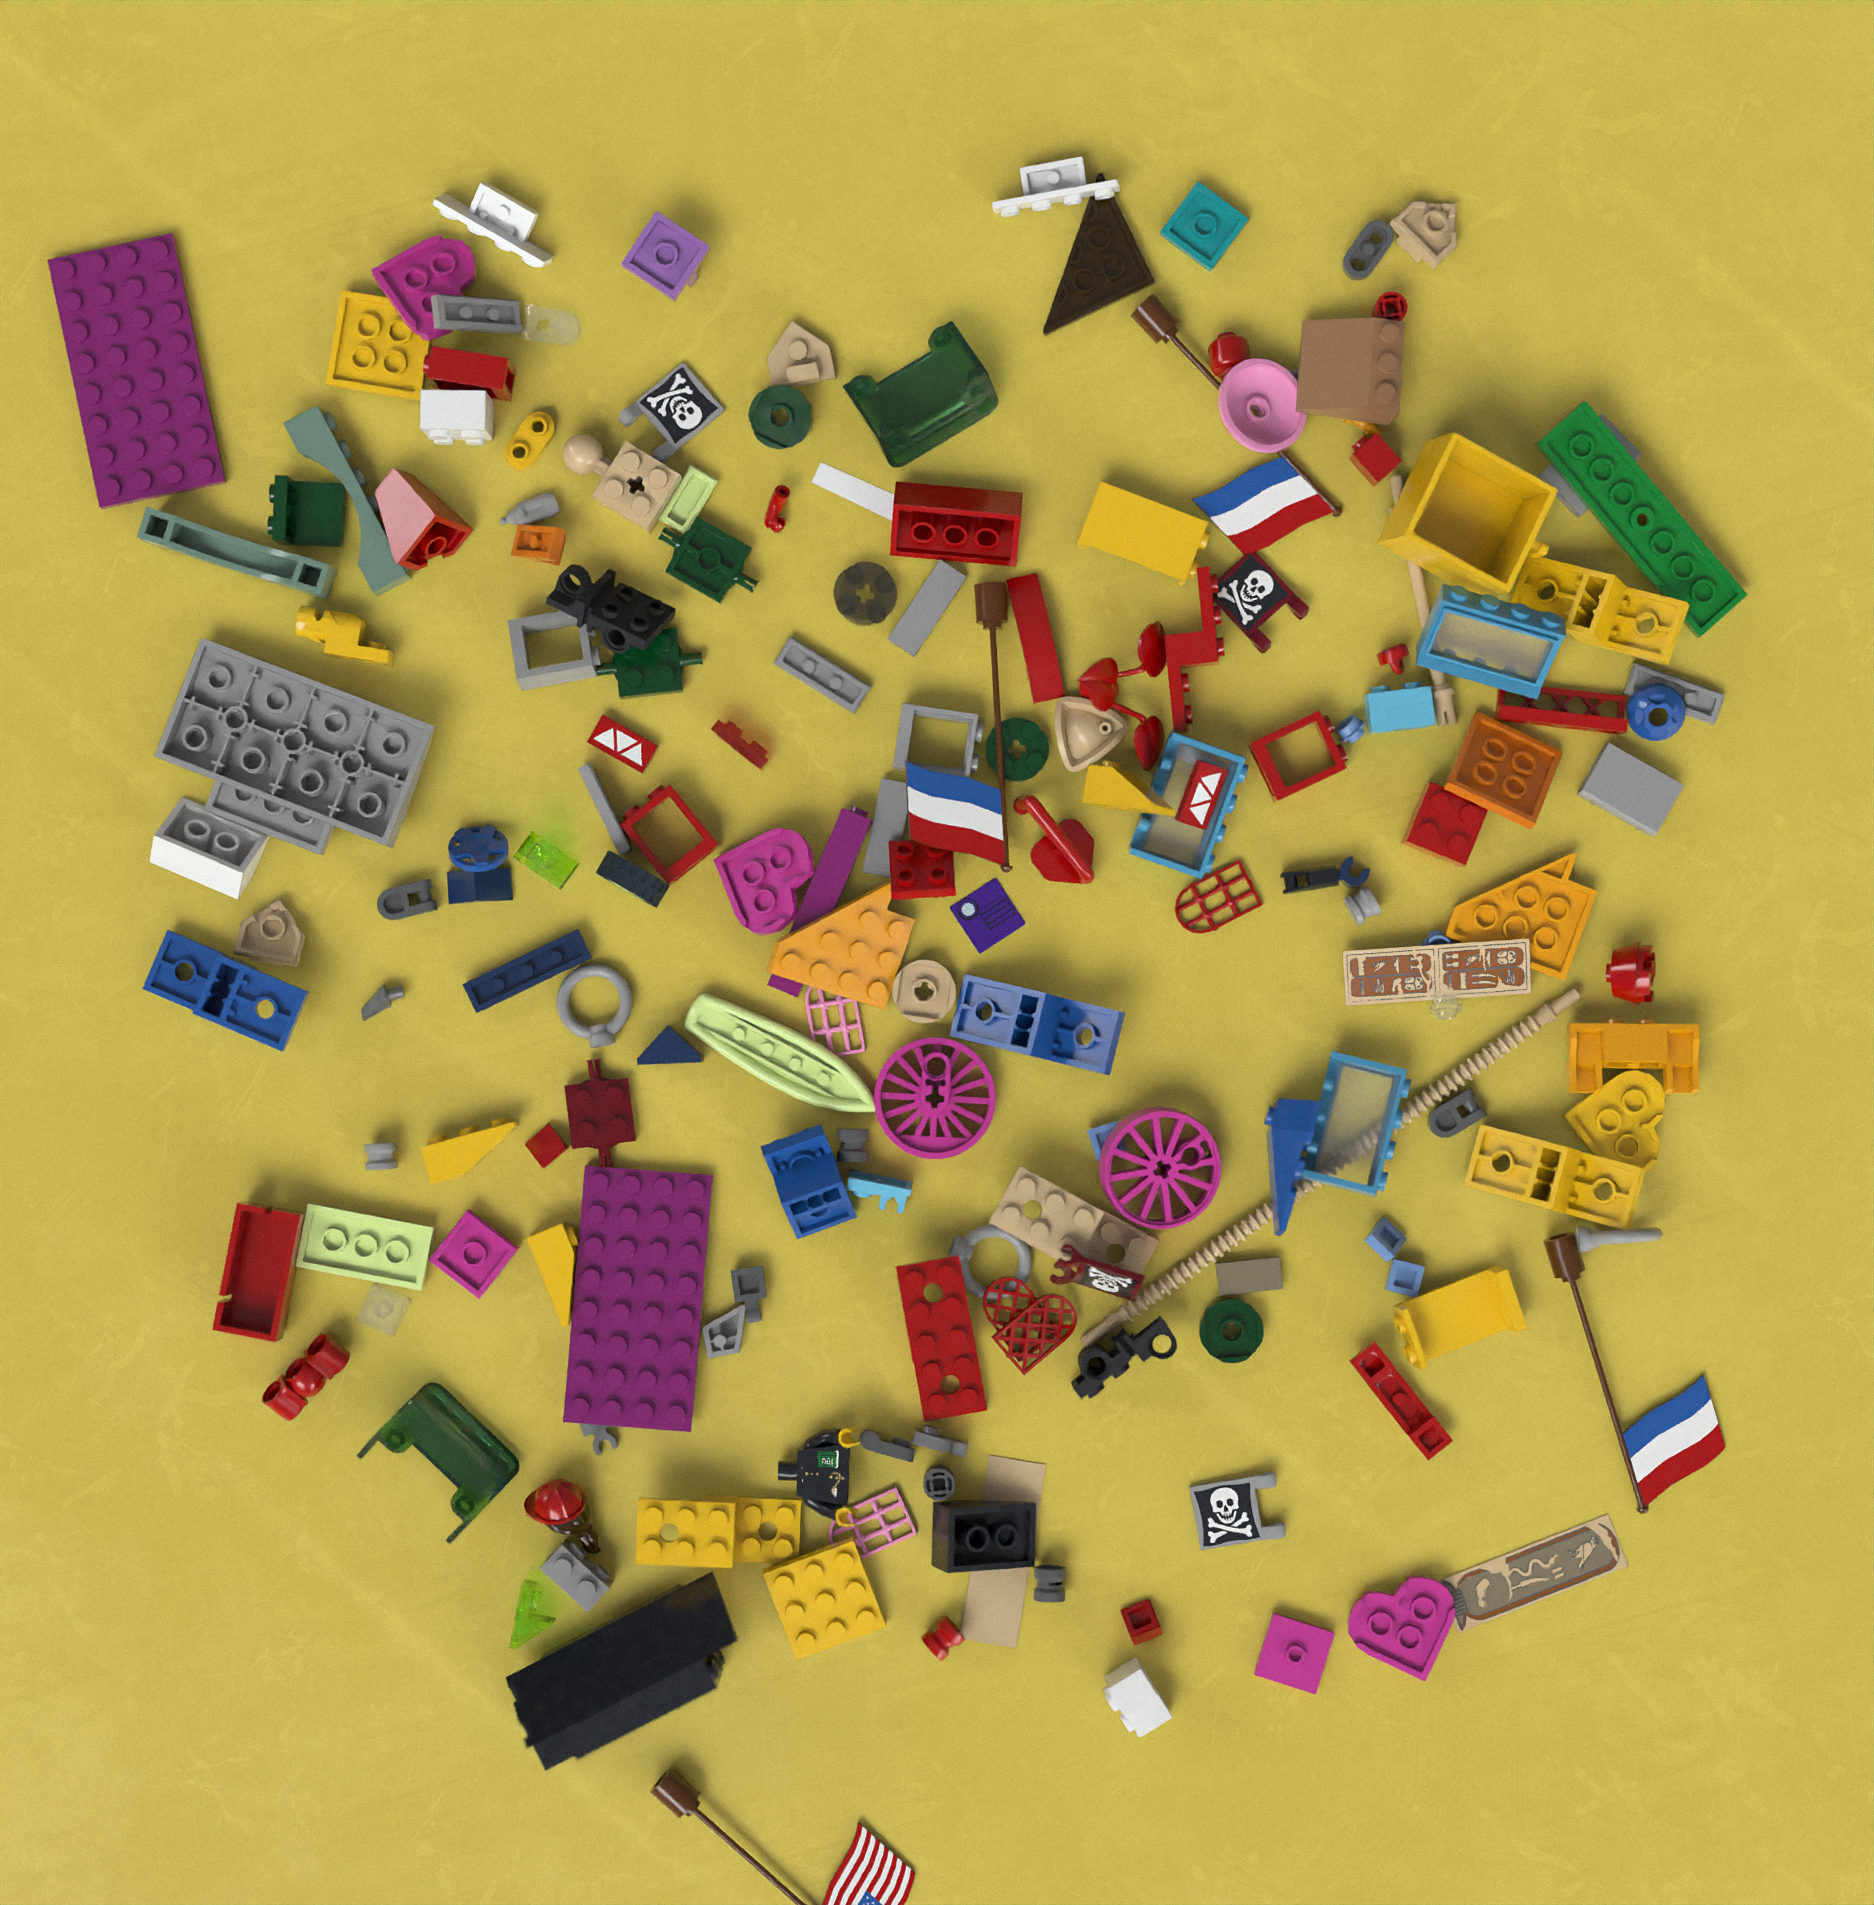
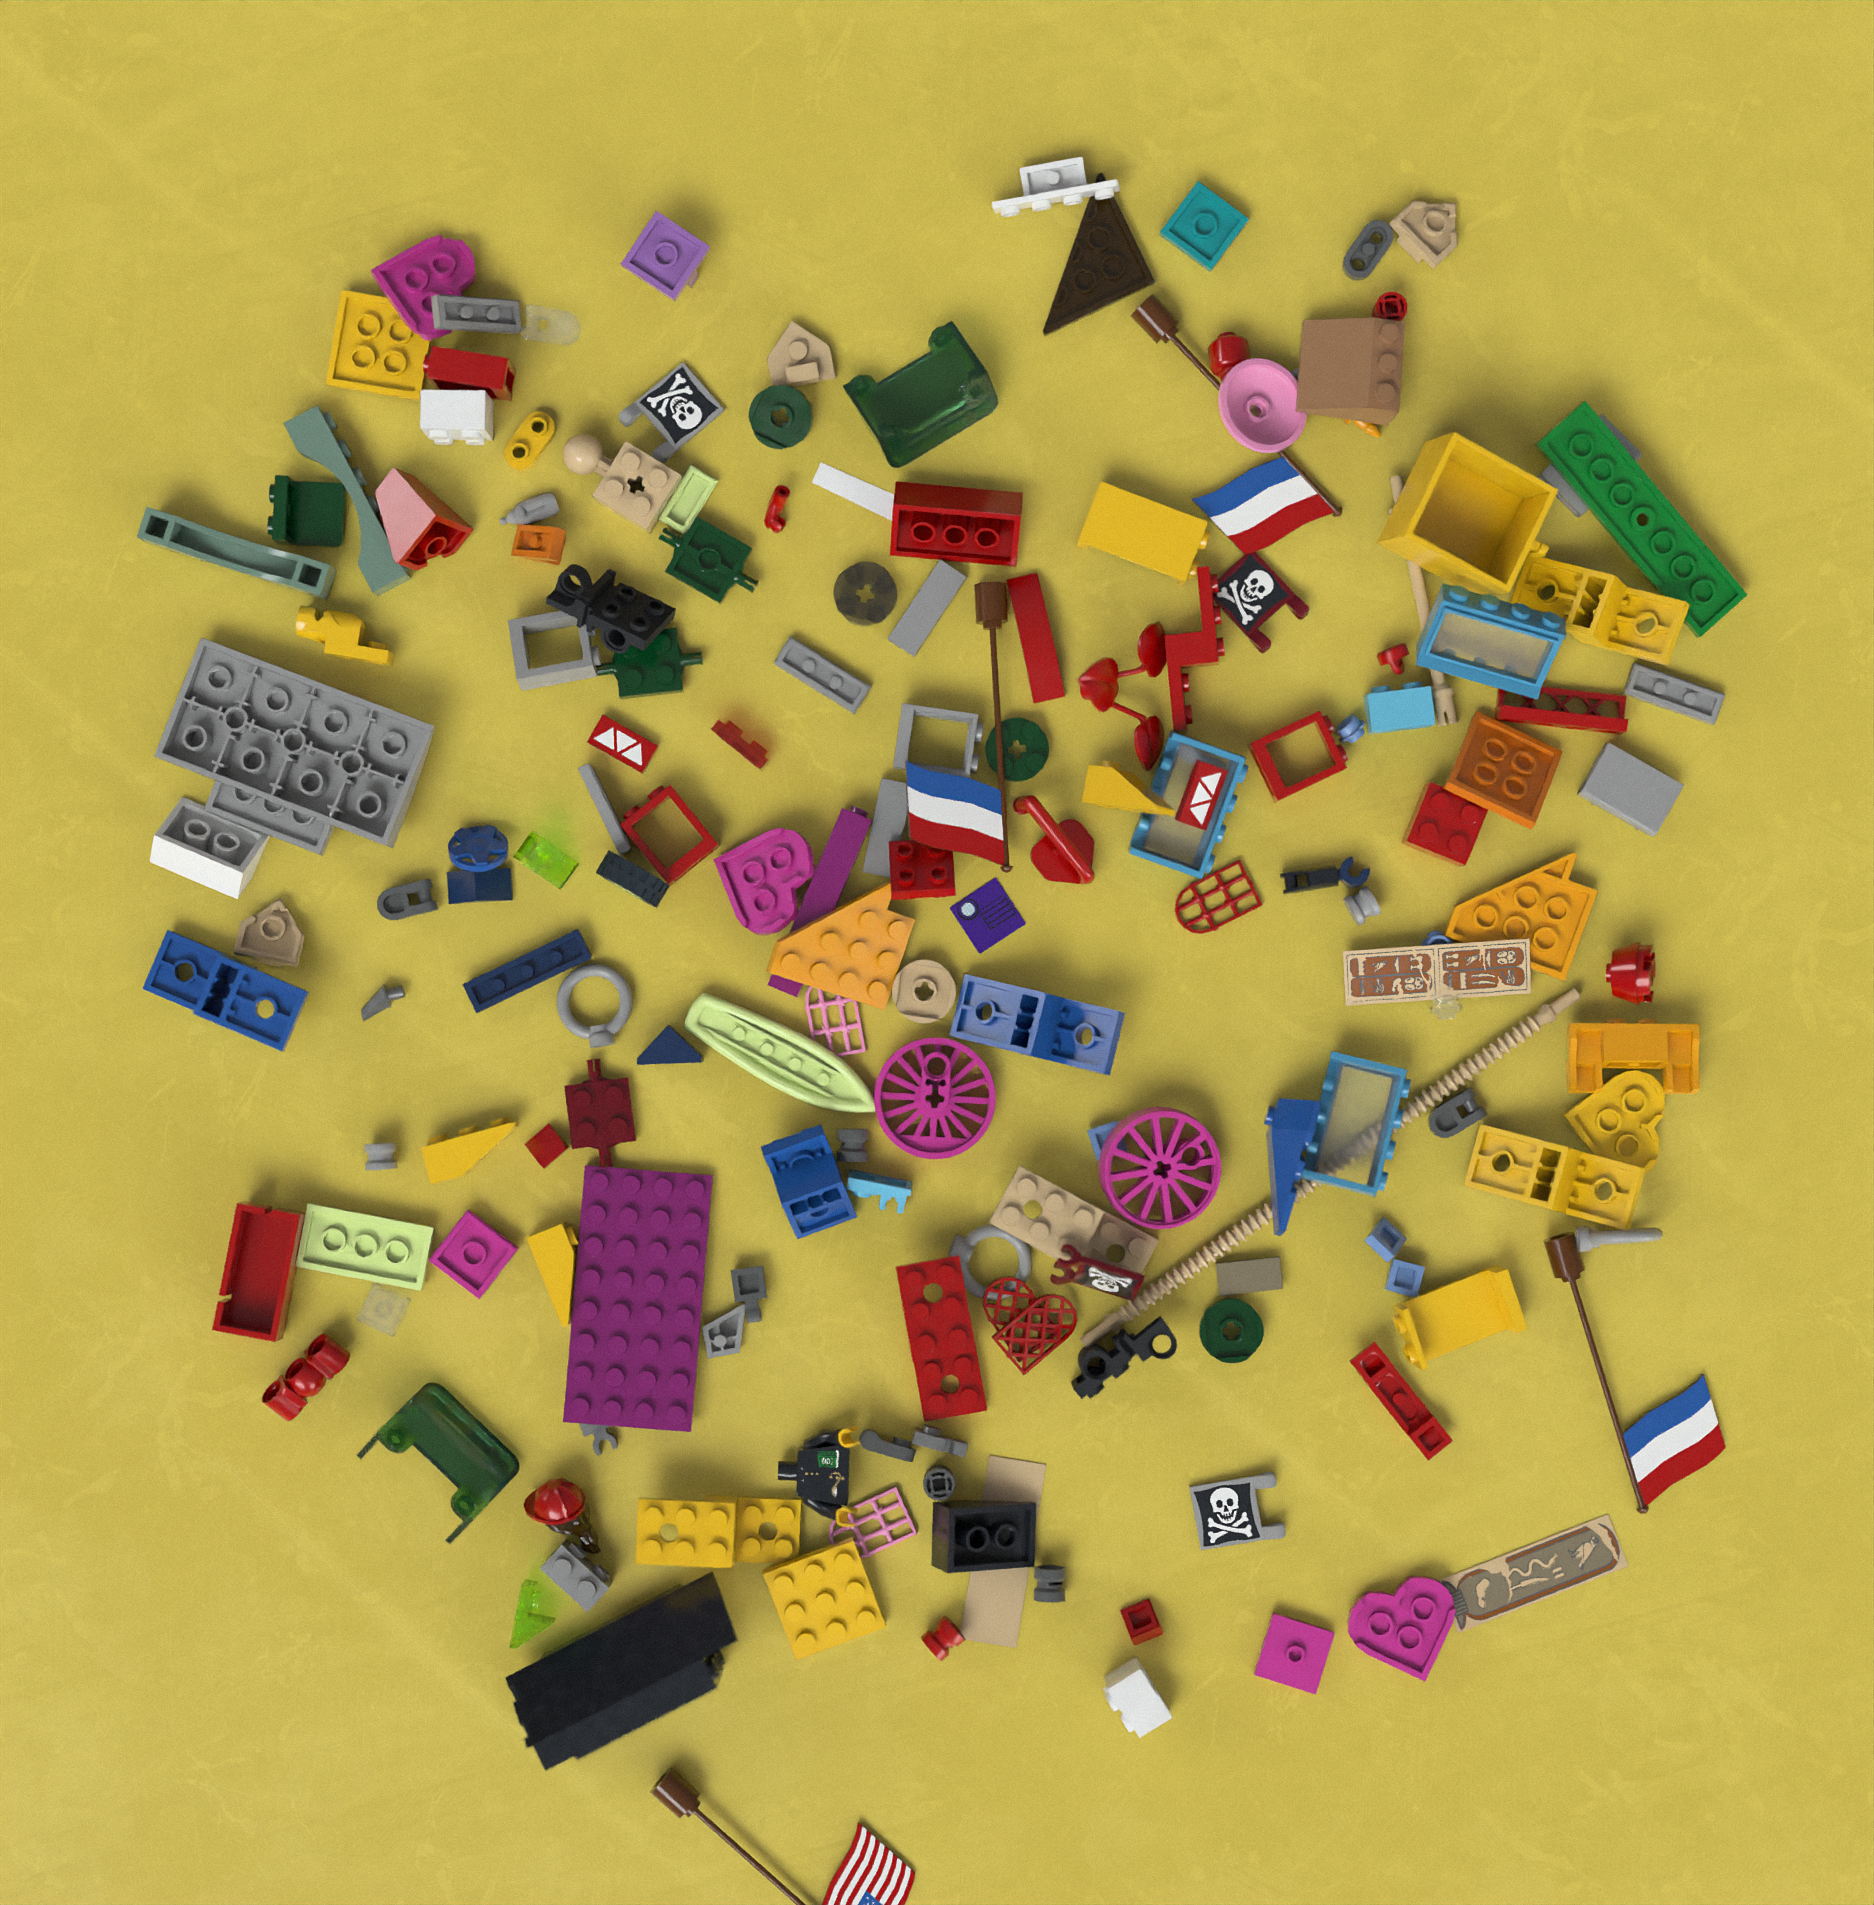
magenta plate [48,233,227,509] -> none
white bracket [432,181,554,267] -> none
tan hat [1055,696,1128,772] -> none
red brick [1349,433,1402,487] -> none
blue piece [1626,683,1686,741] -> none

